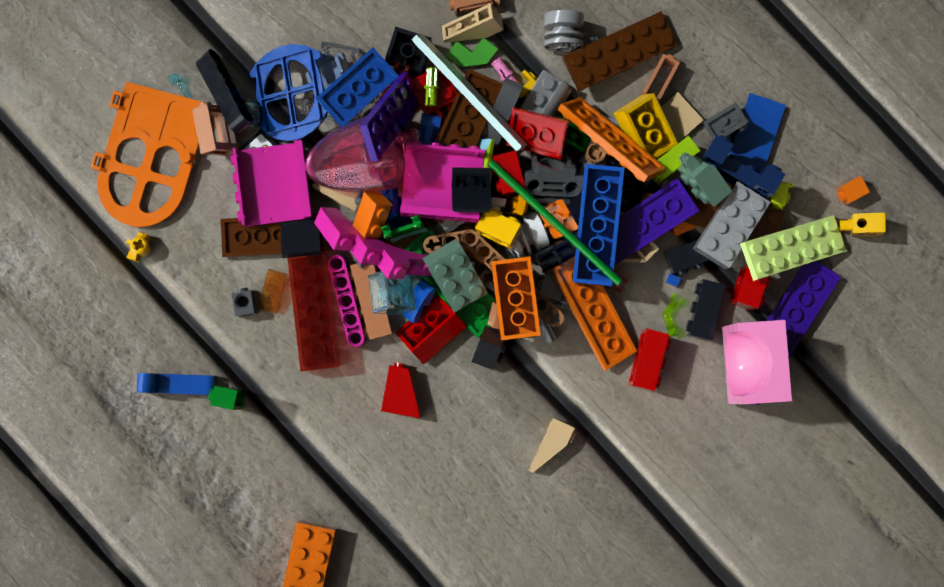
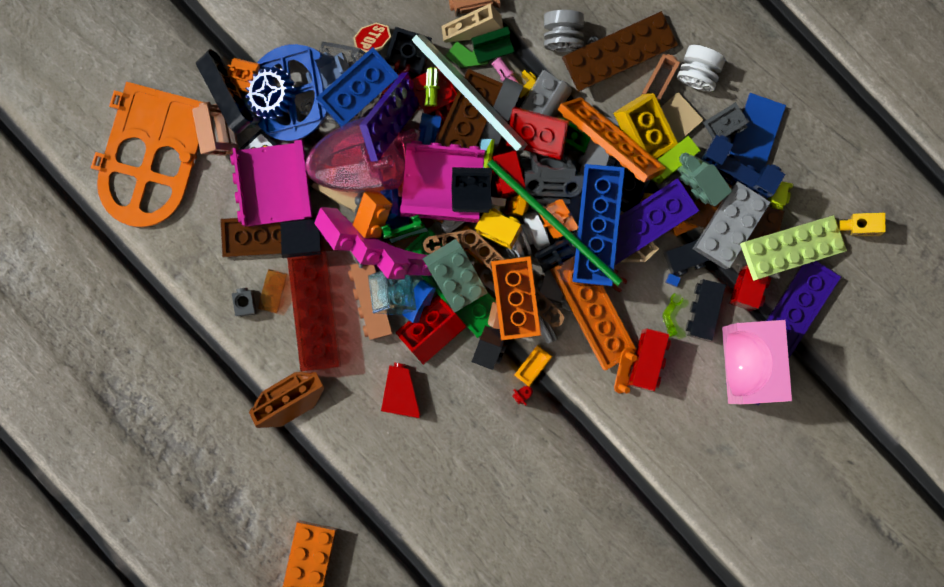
yellow piece [126,232,151,263] -> none
blue beam [137,373,217,395] -> none
clear light blue hand [168,73,190,97] -> none
green brick [208,386,246,410] -> none
dark pink beam [328,255,365,347] -> none
tan slope [529,418,576,473] -> none
medium nougat wheel [585,143,606,165] -> none
orange brick [836,176,870,205] -> none
none -> orange piece [227,58,260,93]
none -> blue gear [245,67,296,119]
none -> dark orange wedge [249,372,324,428]
none -> piece [353,22,392,53]
none -> dark green panel [471,27,514,64]
none -> red hinge [512,386,533,406]
none -> light orange tile [514,345,553,387]
none -> orange piece [614,347,637,394]
none -> white wheel [677,45,726,92]

